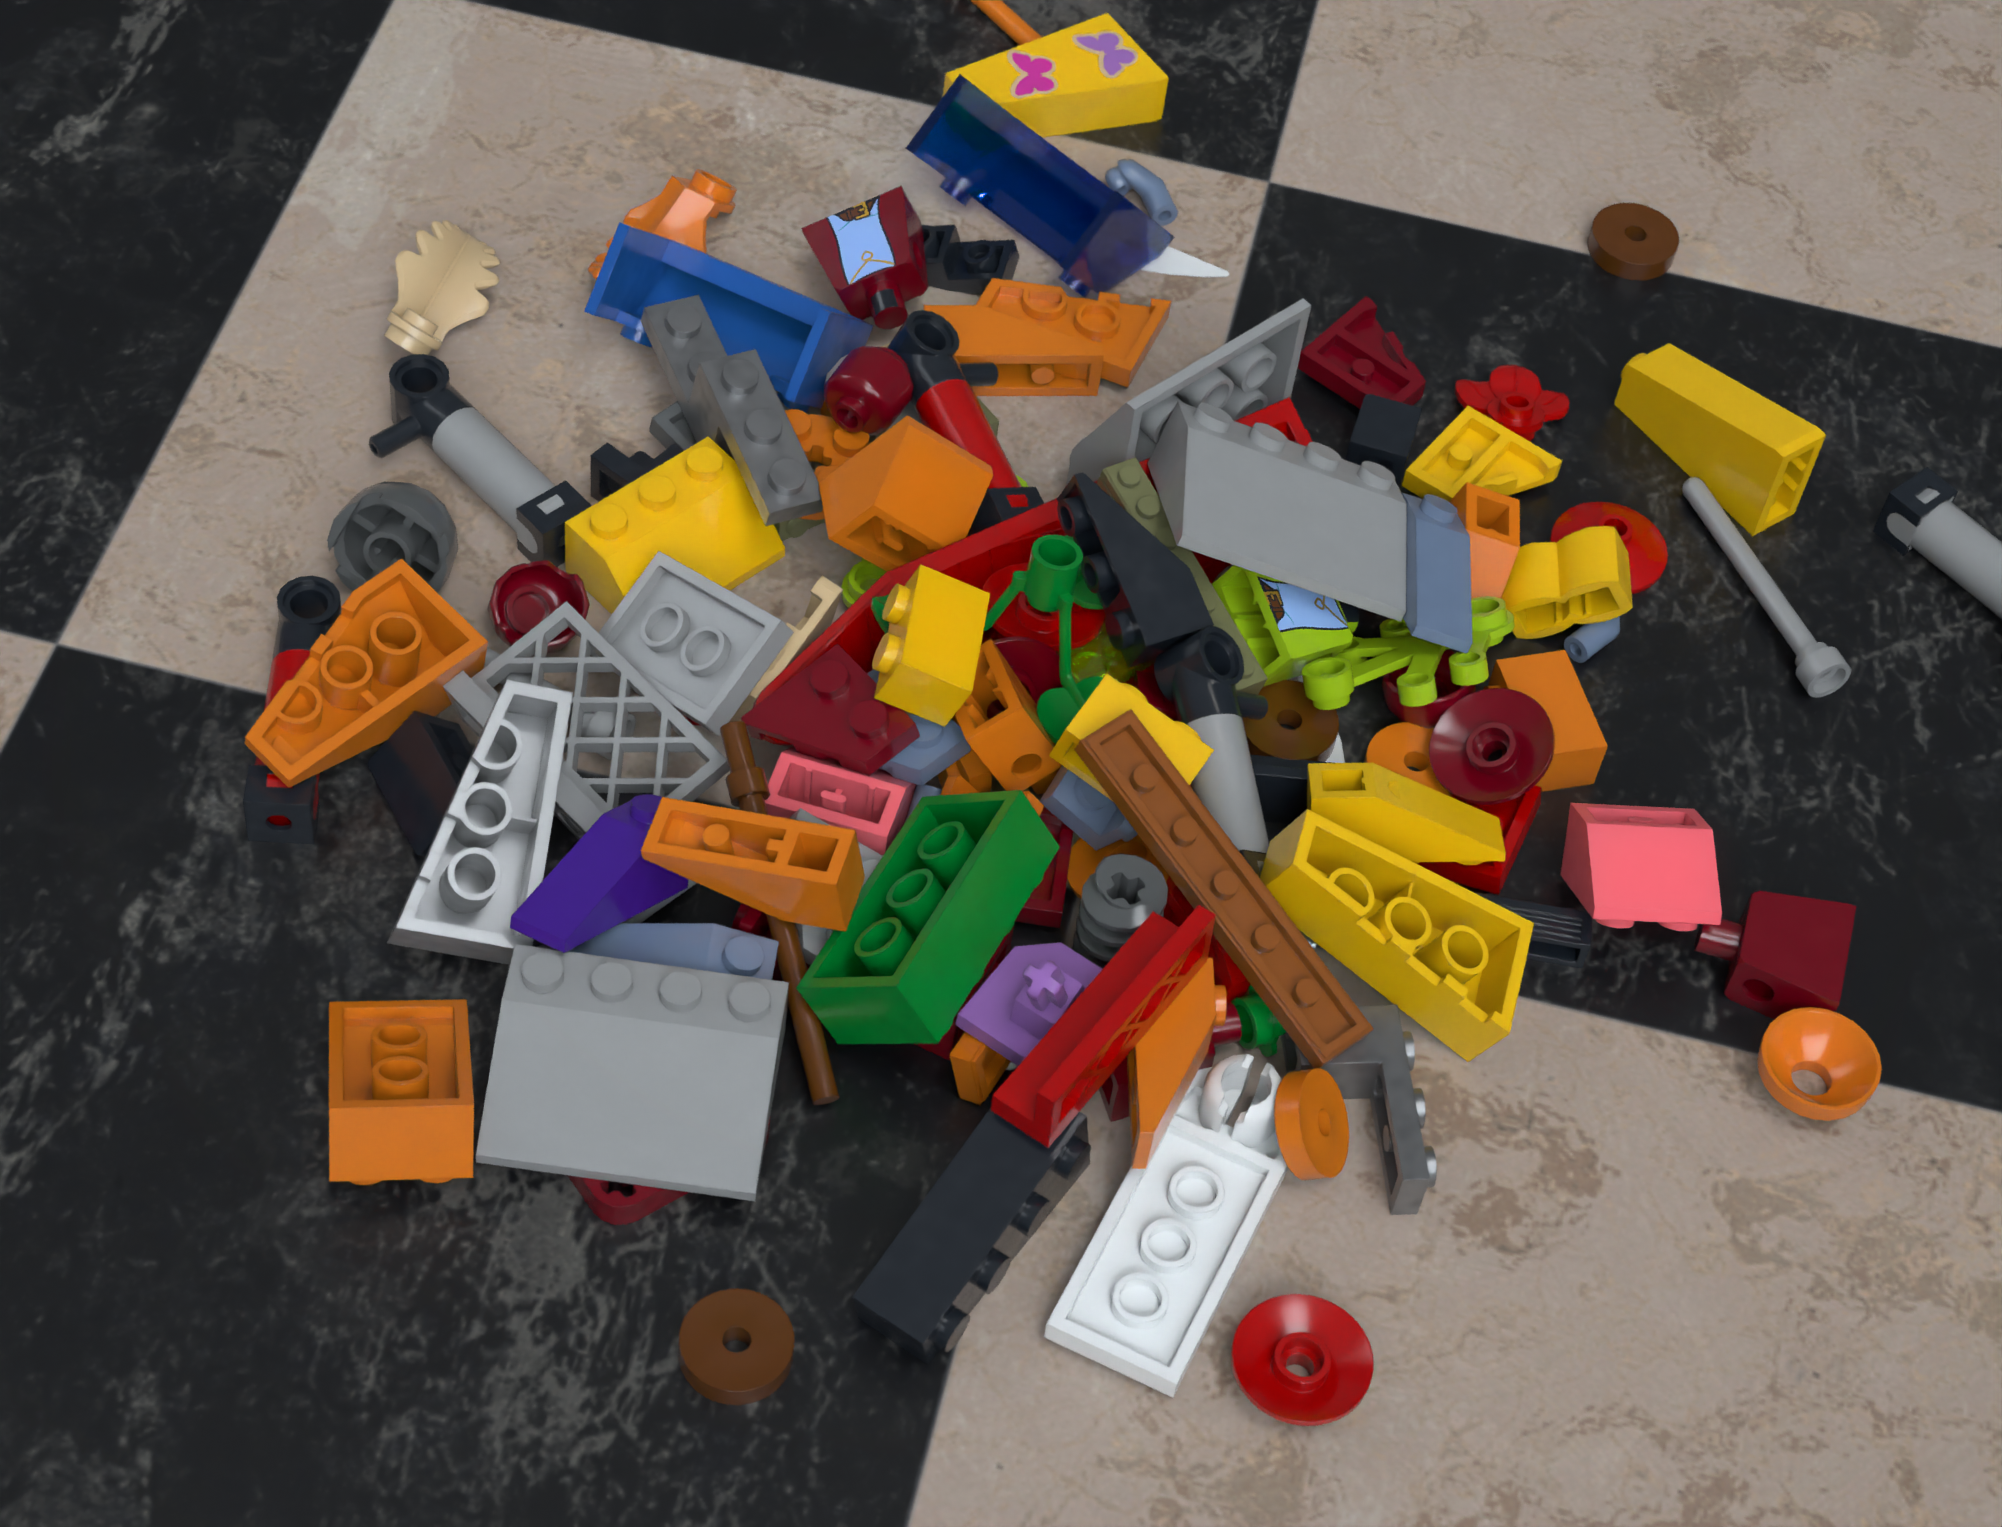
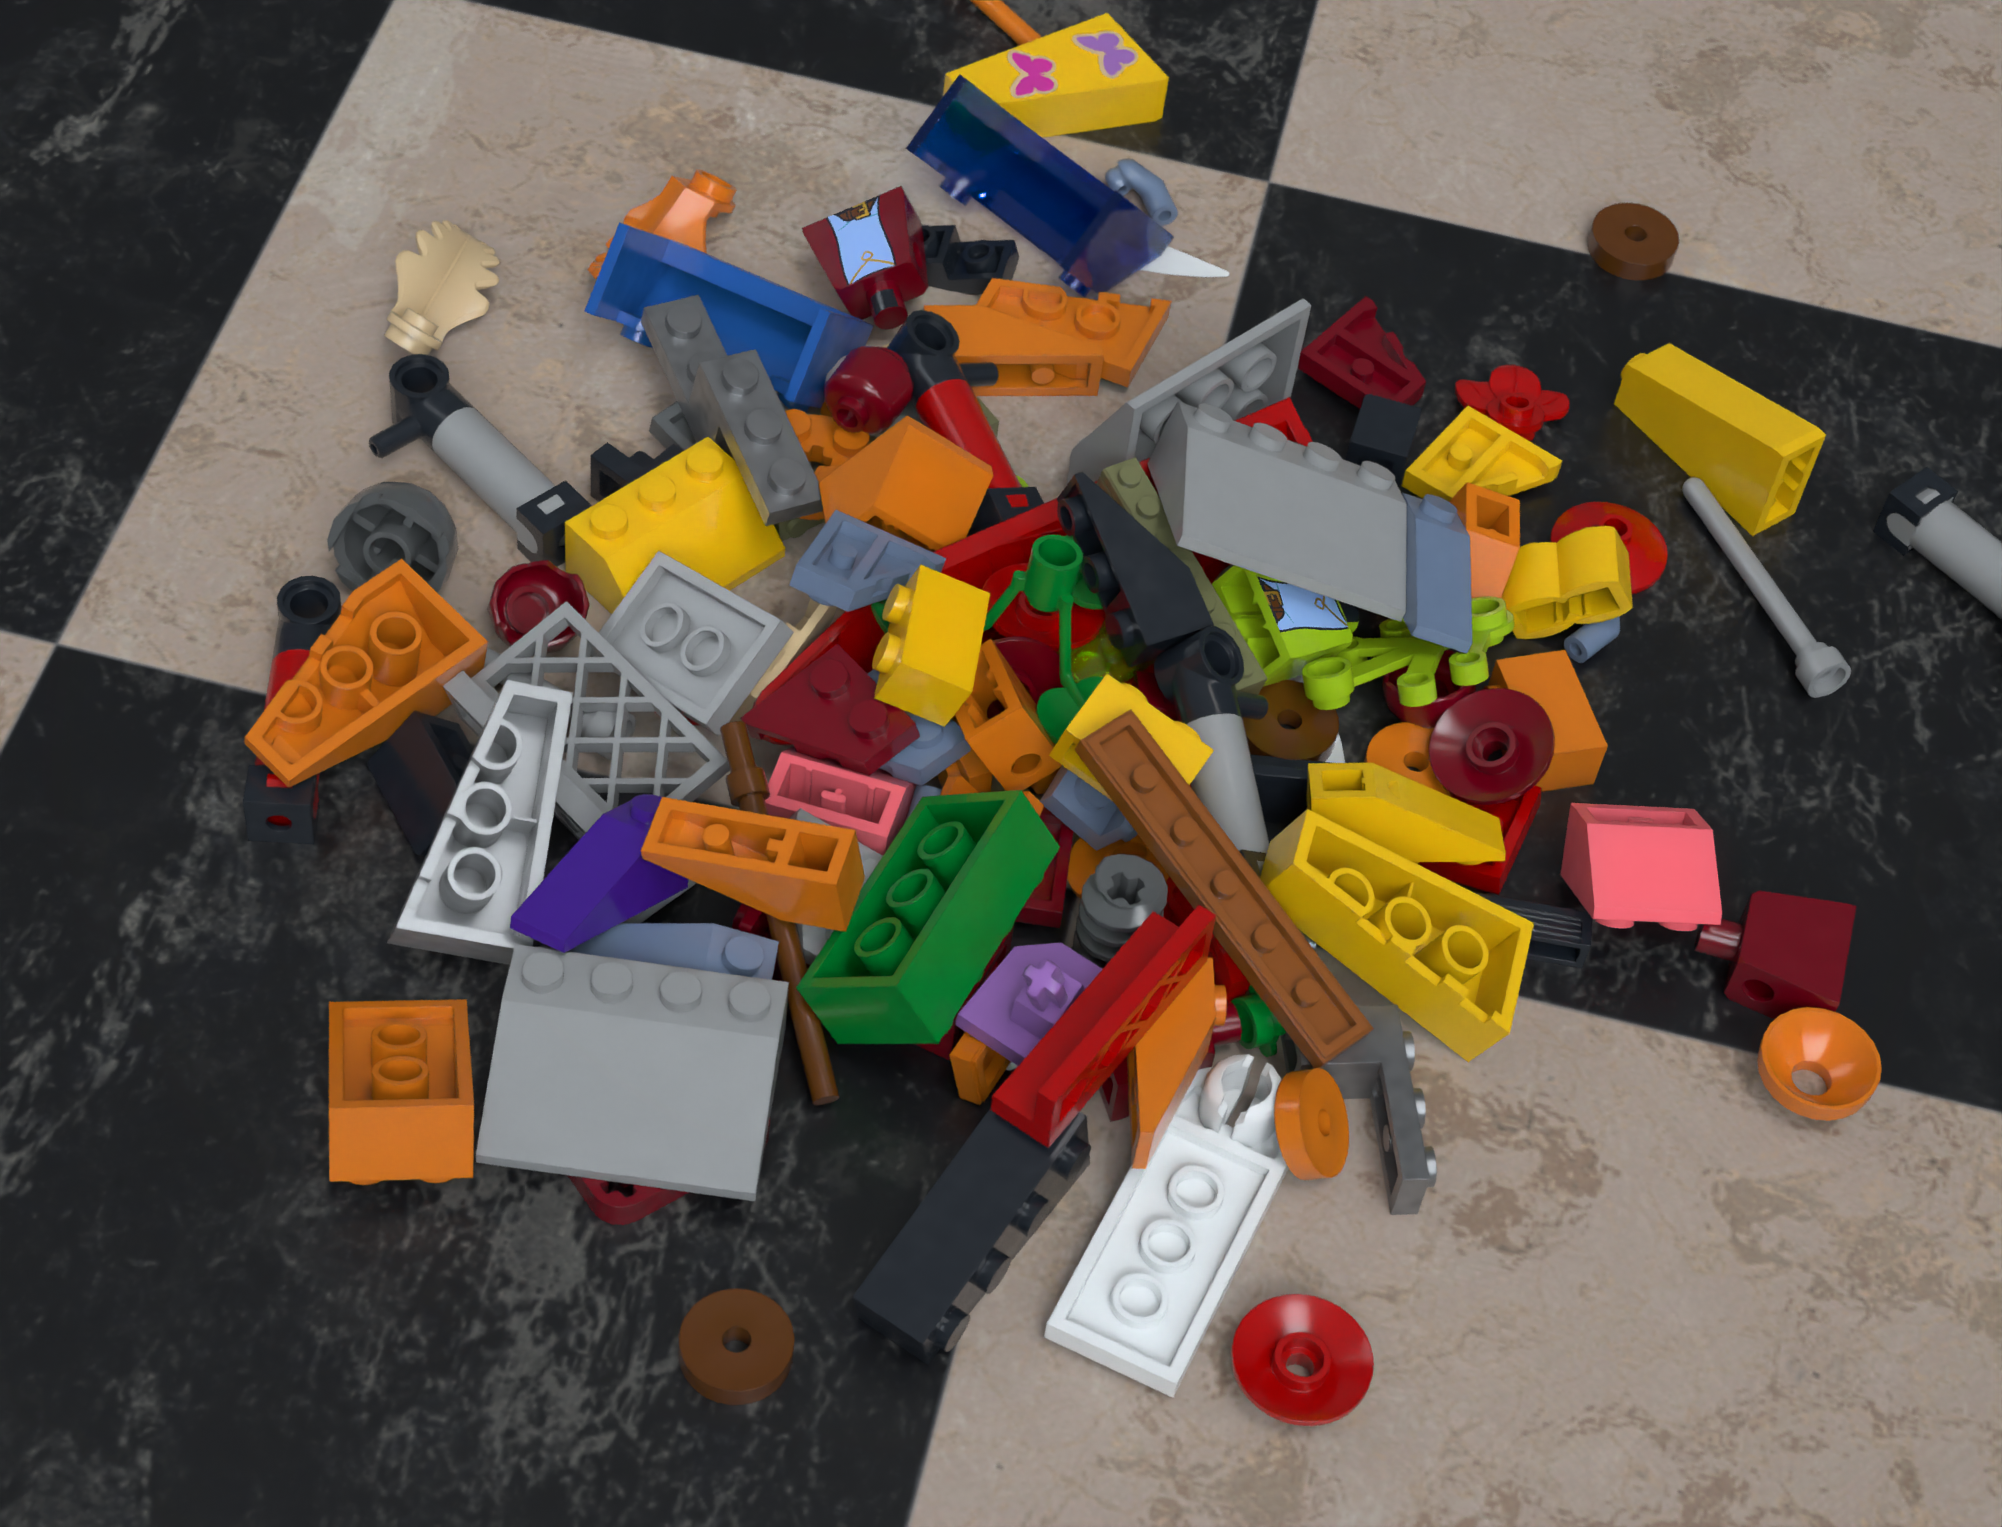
none -> sand blue wing [789,510,946,612]

